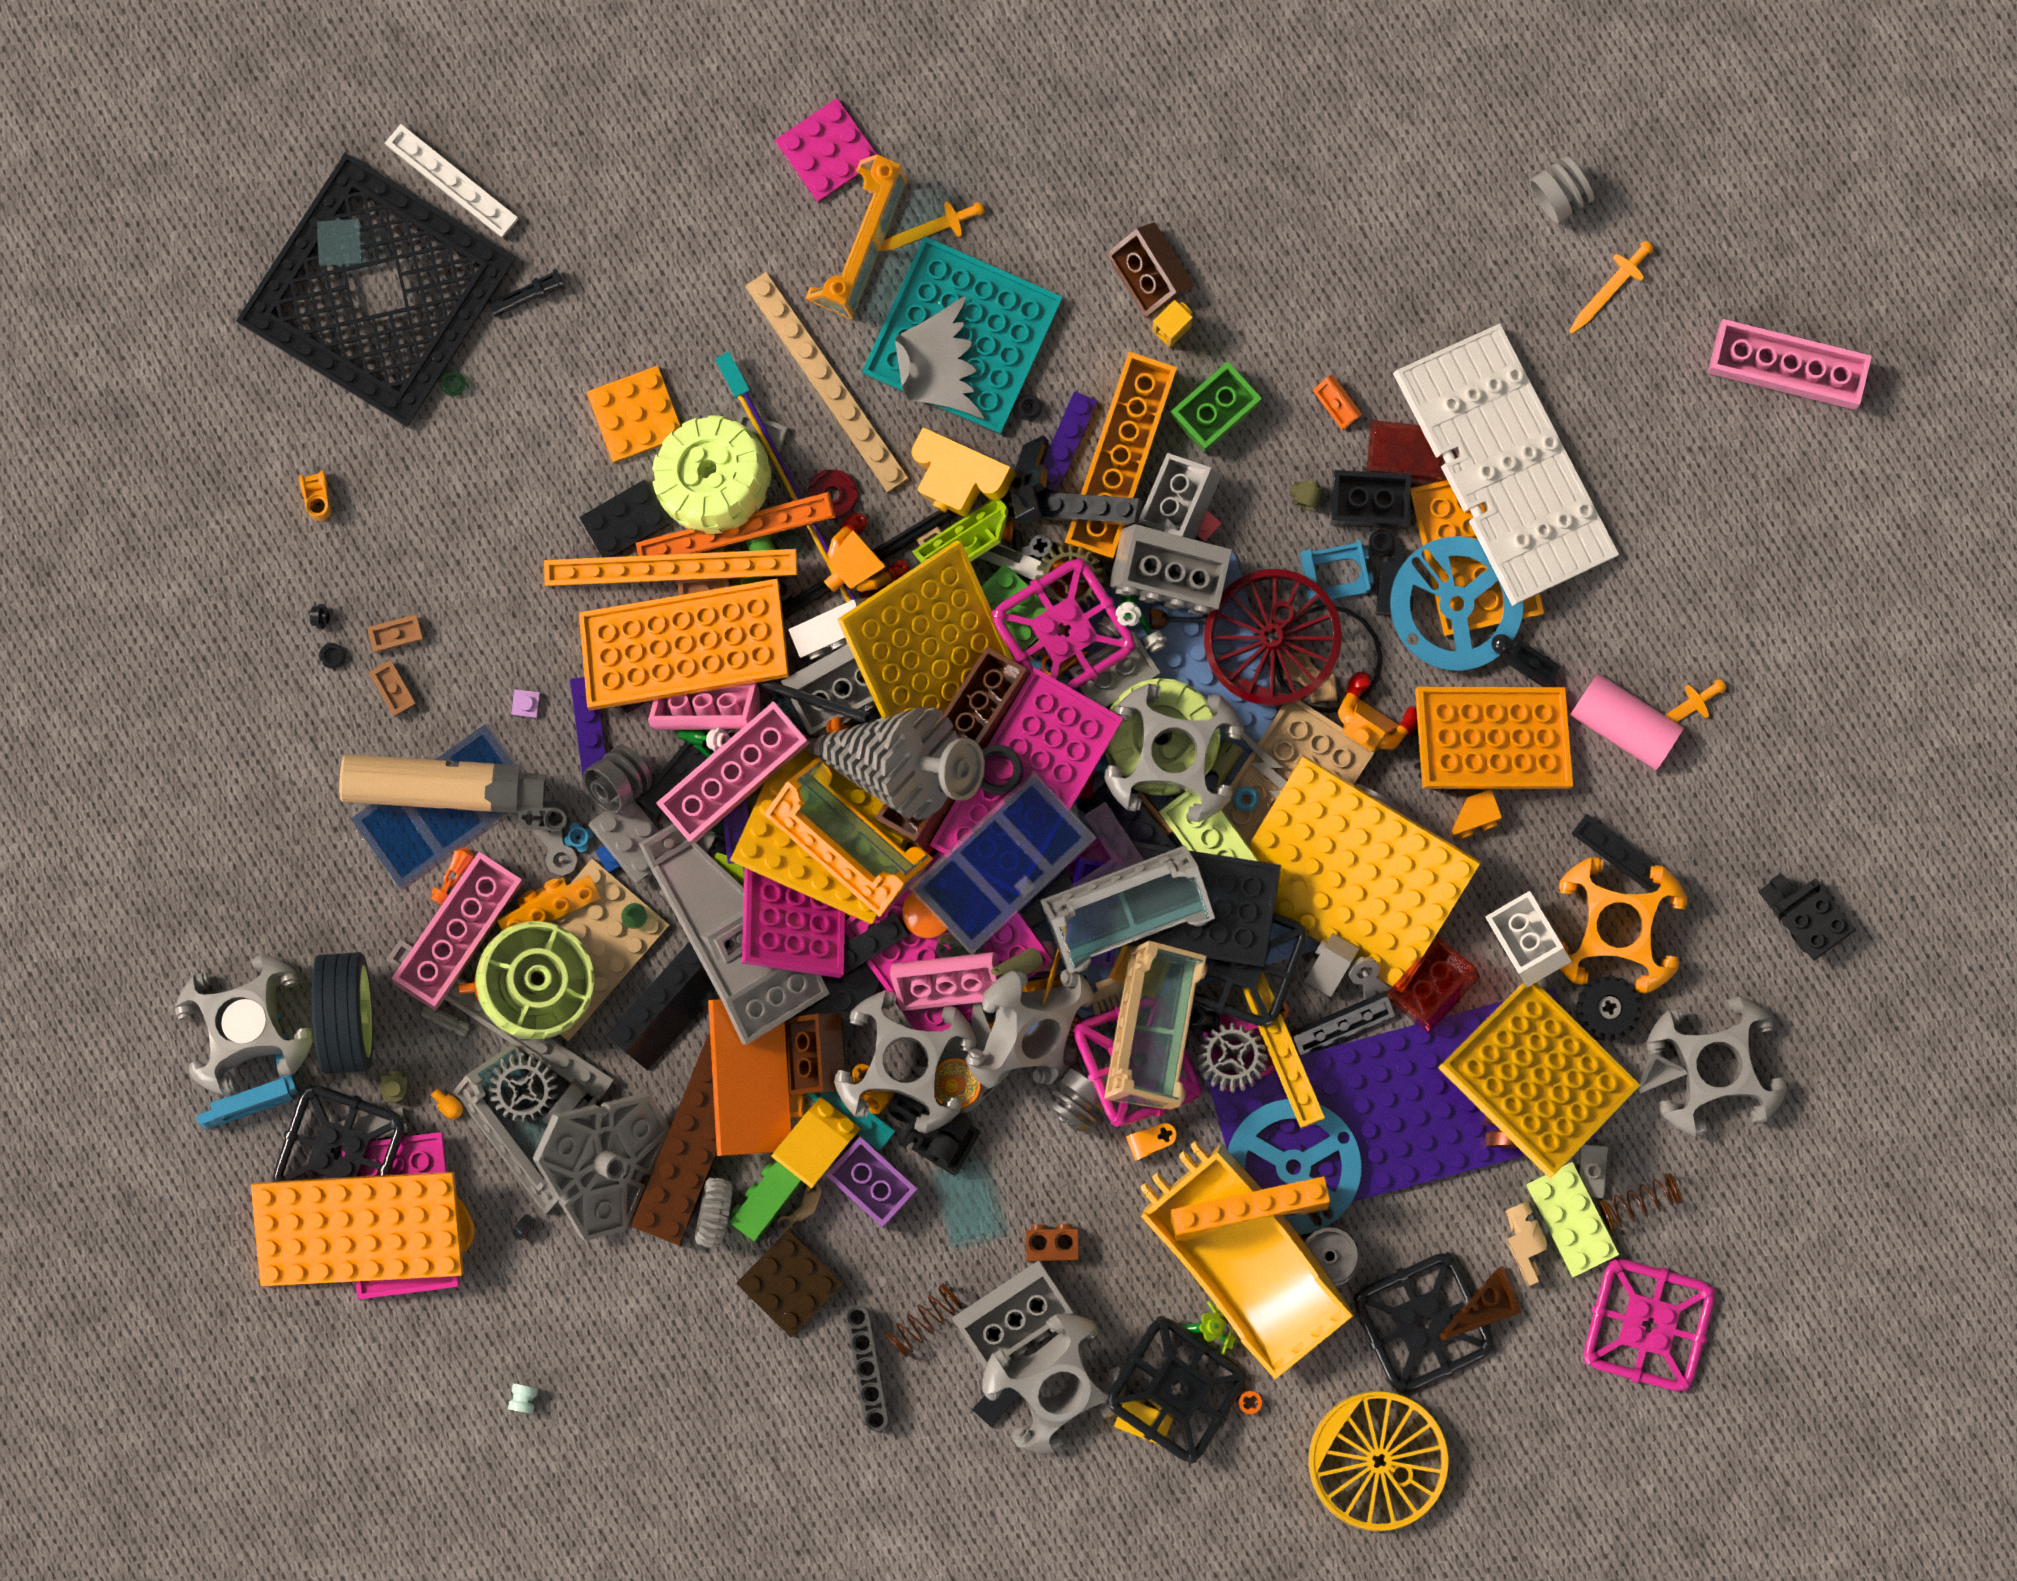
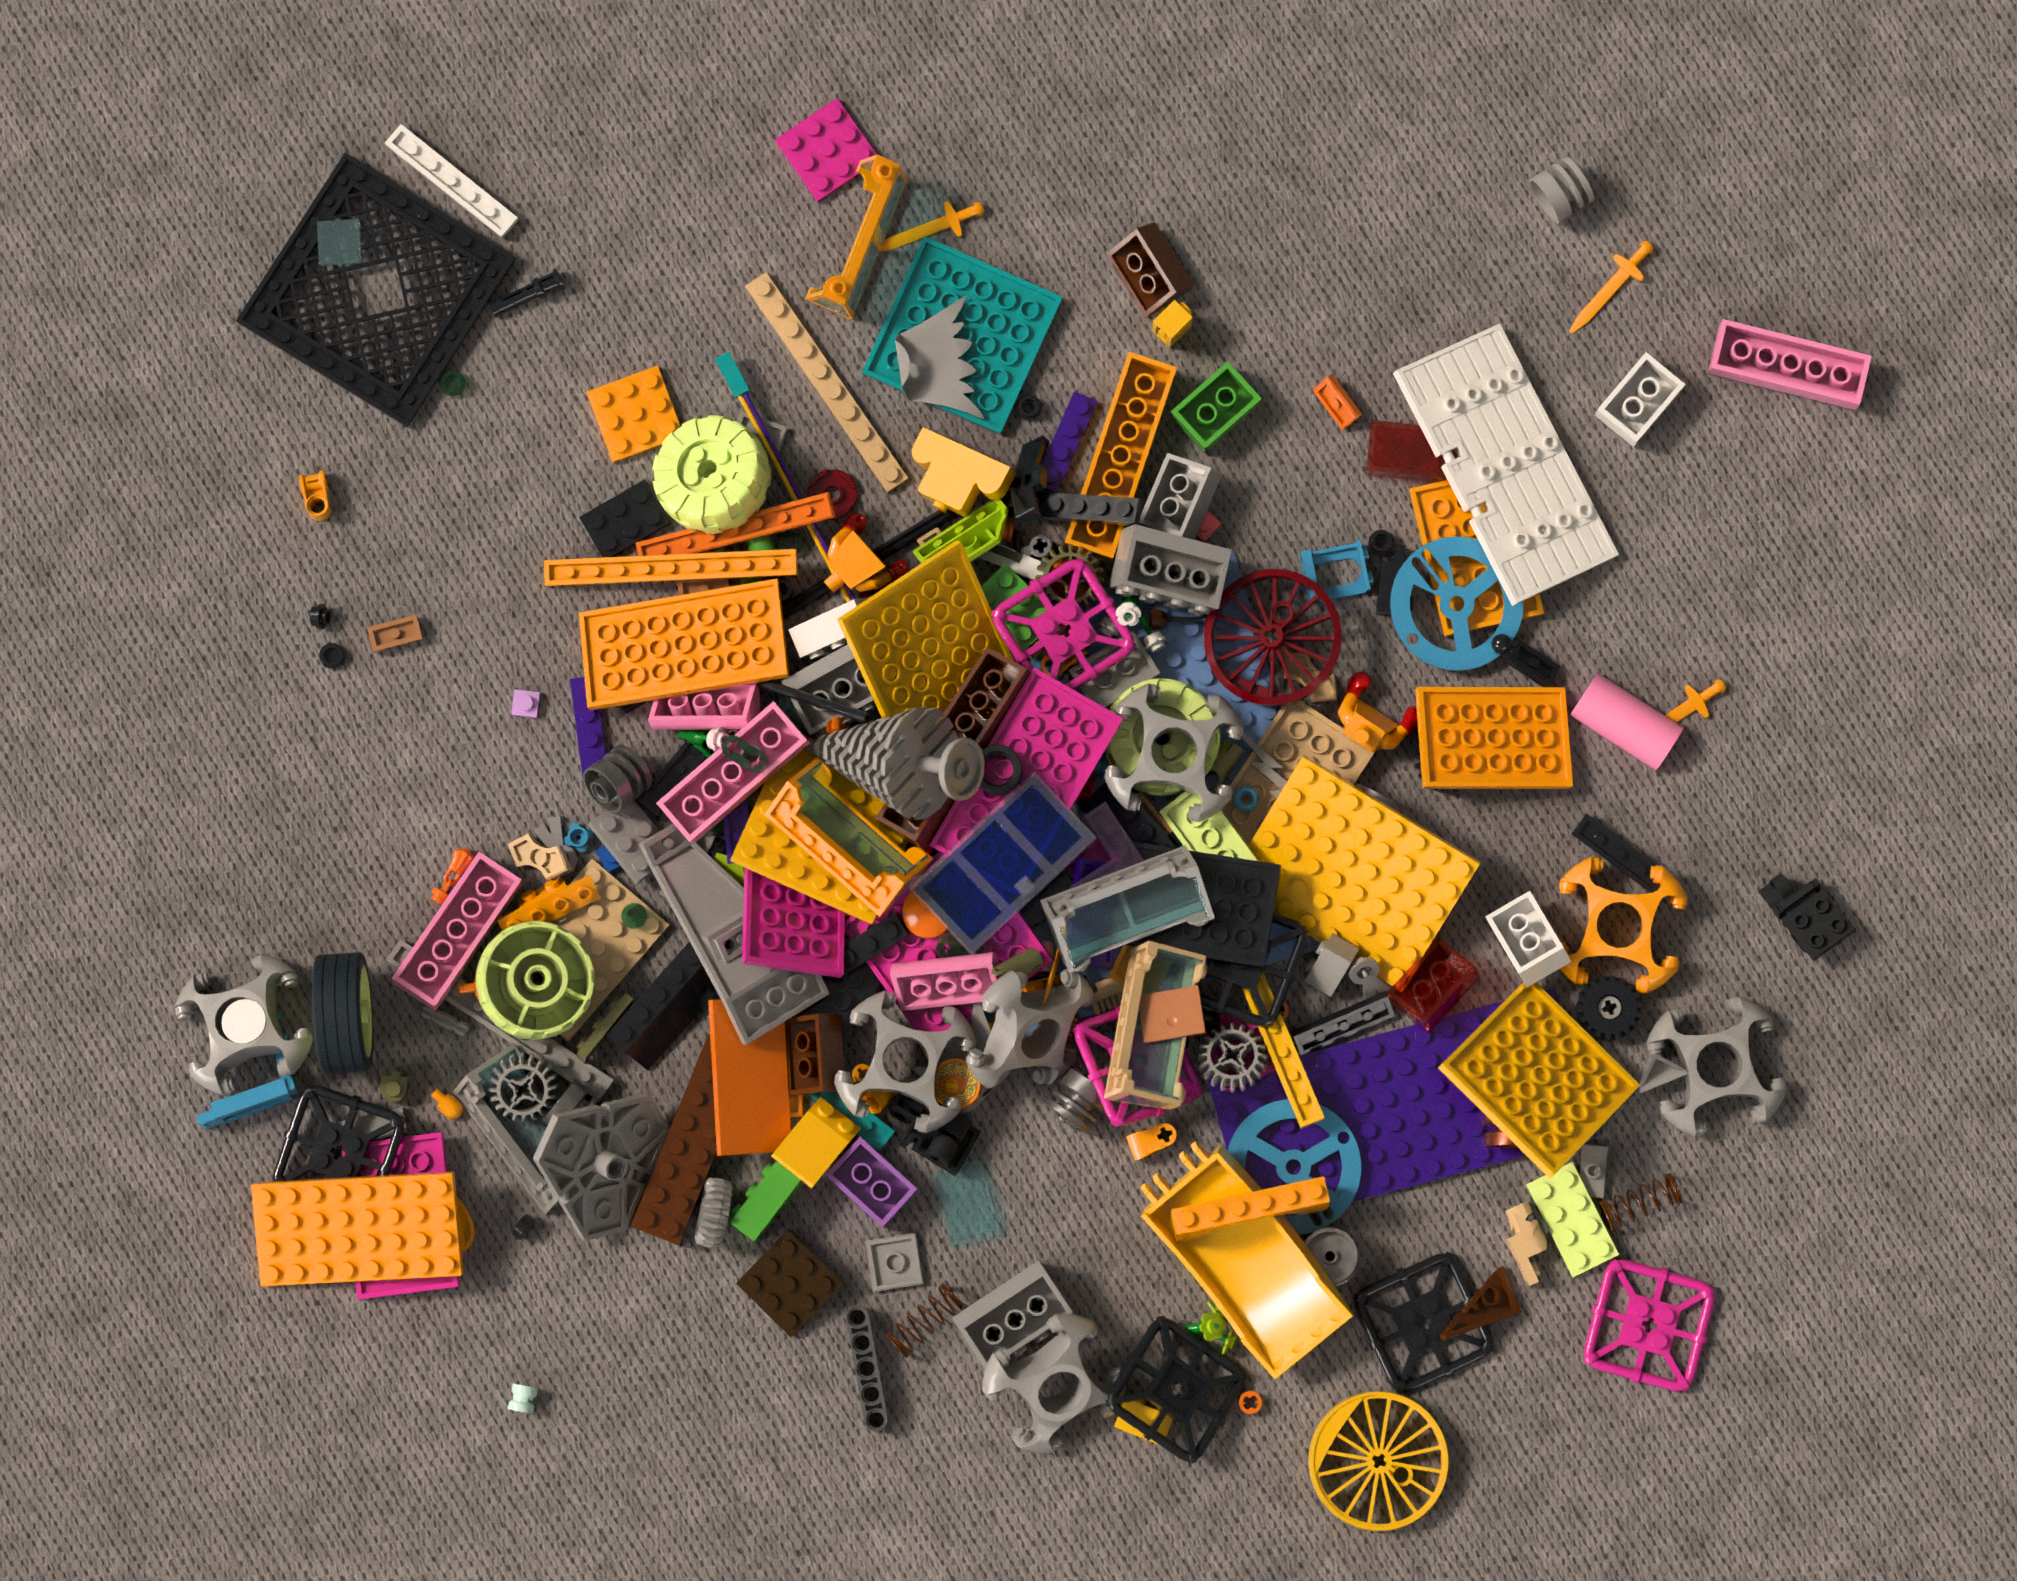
tan piece [339,754,568,831] -> none
door [347,721,522,892] -> none
medium nougat plate [368,660,416,717] -> none
tan arm [777,1183,822,1232] -> none
black tile [972,1388,1020,1427] -> none
dark orange brick [1026,1224,1078,1262] -> none
black piece [1275,605,1383,713] -> none
olive plate [1290,480,1323,511] -> none
black brick [1330,470,1411,530] -> none
light orange slope [1450,789,1502,840] -> none
none -> tan tile [508,833,572,880]
none -> olive plate [576,993,633,1064]
none -> clear green beam [721,735,768,773]
none -> light grey tile [865,1233,924,1292]
none -> nougat piece [1139,985,1206,1044]
none -> white brick [1595,352,1685,447]

